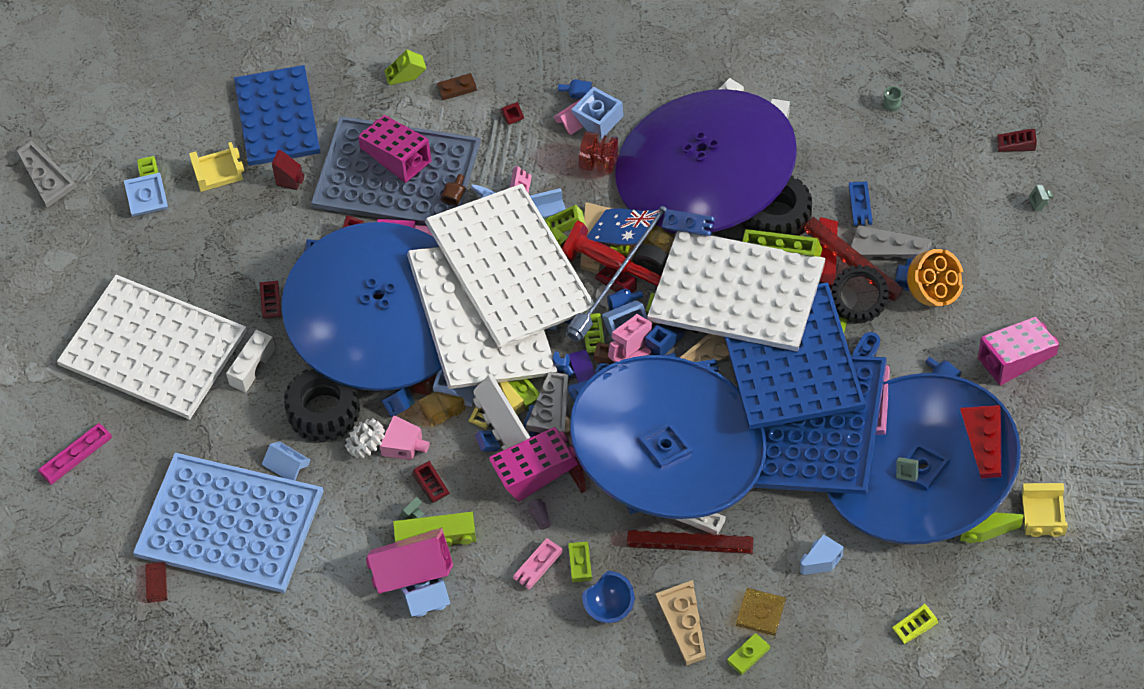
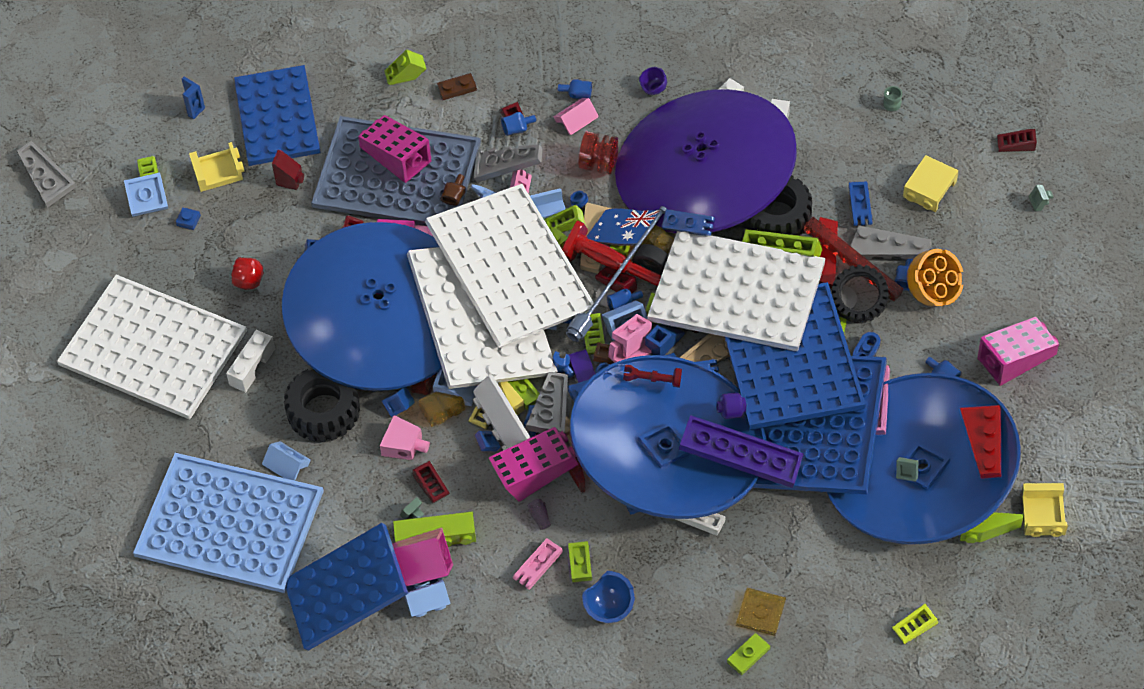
dark pink tile [38,423,112,485] -> none
clear red tile [145,562,168,603] -> none
dark red slope [259,280,281,319] -> none
white gear [345,419,385,458] -> none
light blue slope [571,87,624,139] -> none
clear red piece [627,530,753,554] -> none
tan wing [655,580,706,666] -> none
light blue slope [799,534,844,575] -> none
none -> blue plate [176,207,201,230]
none -> blue panel [182,76,205,120]
none -> red hair [231,257,264,290]
none -> blue plate [286,523,408,651]
none -> light grey wing [474,144,543,182]
none -> blue piece [501,112,536,136]
none -> blue plate [570,191,588,208]
none -> dark red piece [623,365,682,388]
none -> dark purple hair [639,67,668,96]
none -> dark purple plate [679,415,803,488]
none -> dark purple head [716,393,746,419]
none -> light yellow panel [903,155,959,212]

